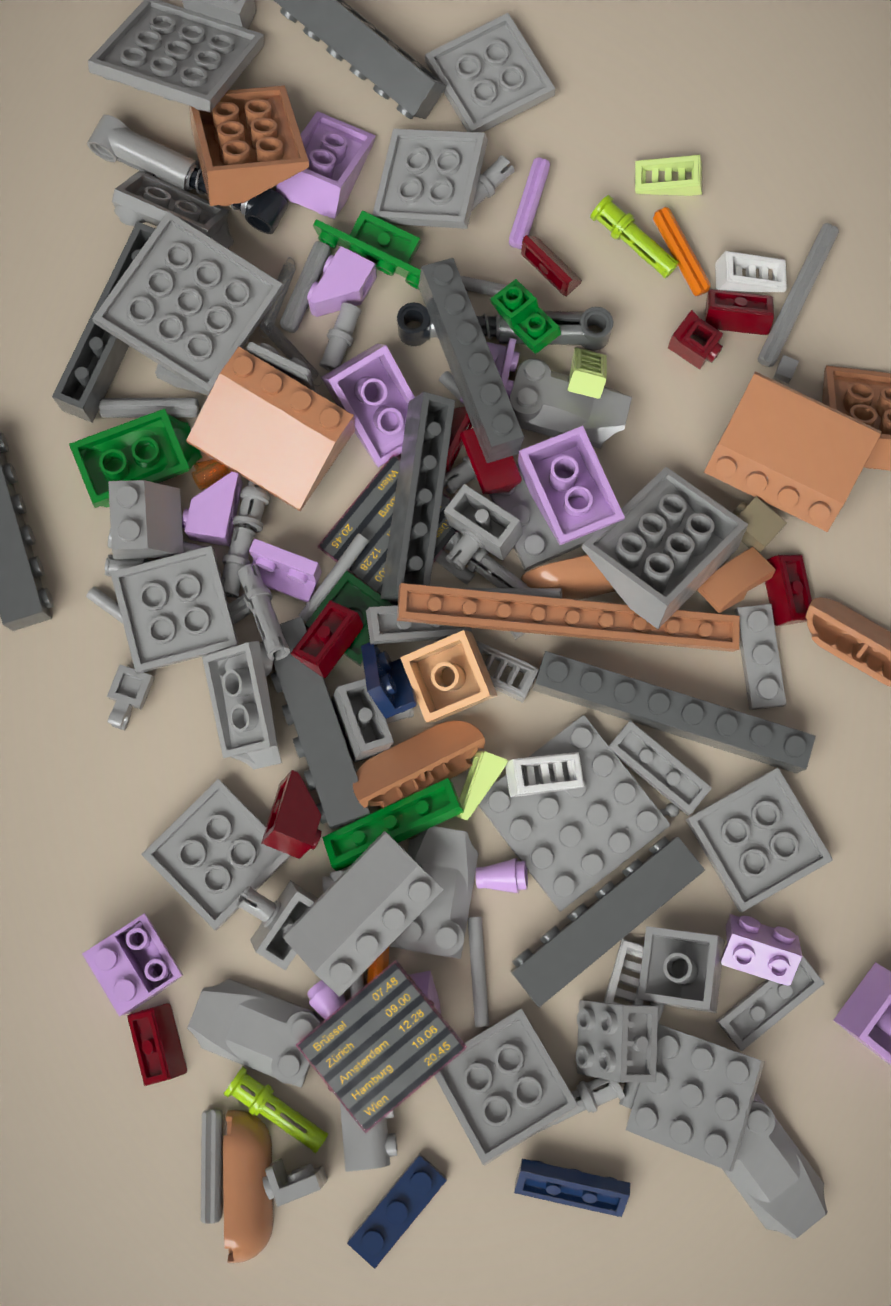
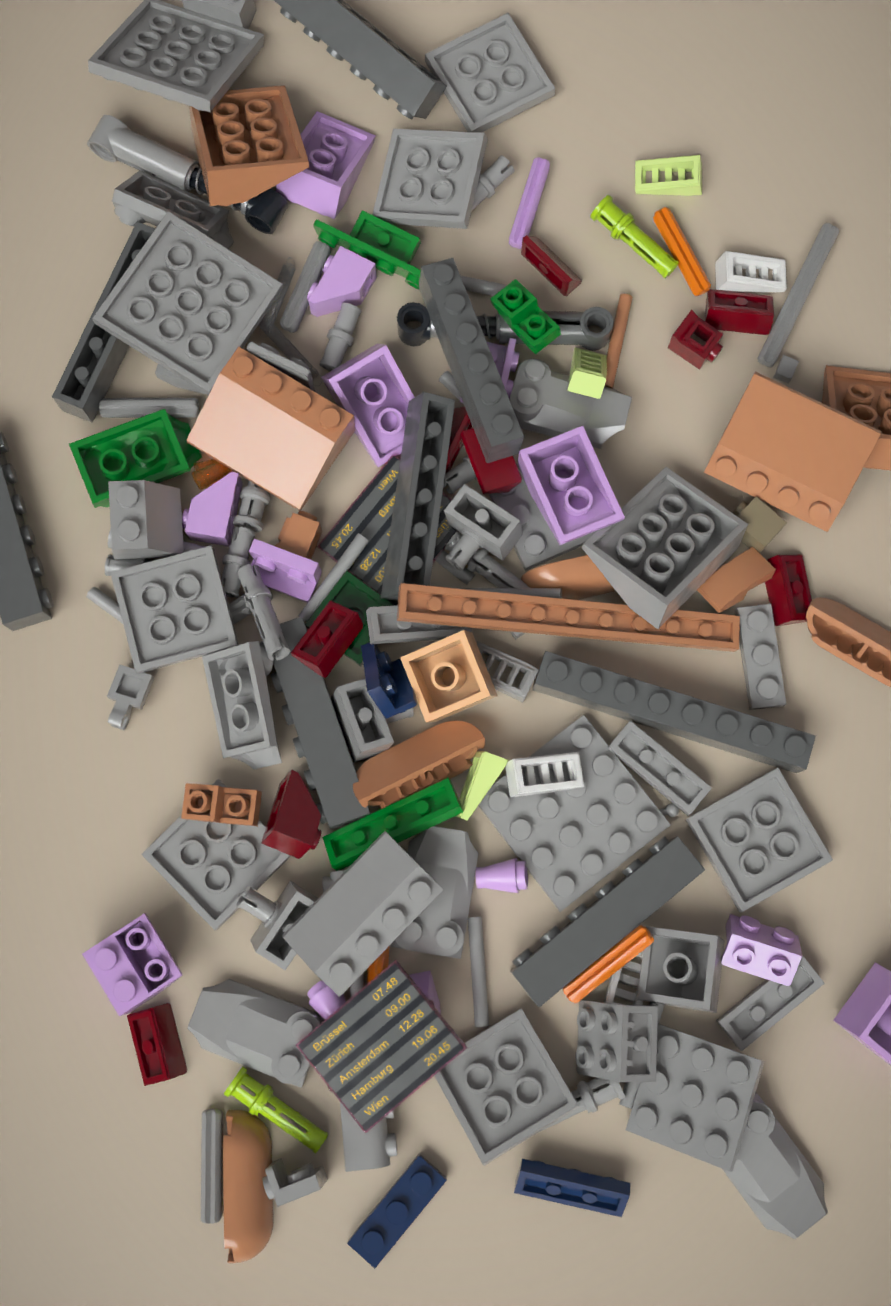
none -> nougat slope [181,783,262,827]
none -> nougat window [274,511,323,560]
none -> orange axle [563,925,654,1003]
none -> nougat bar [605,294,633,389]

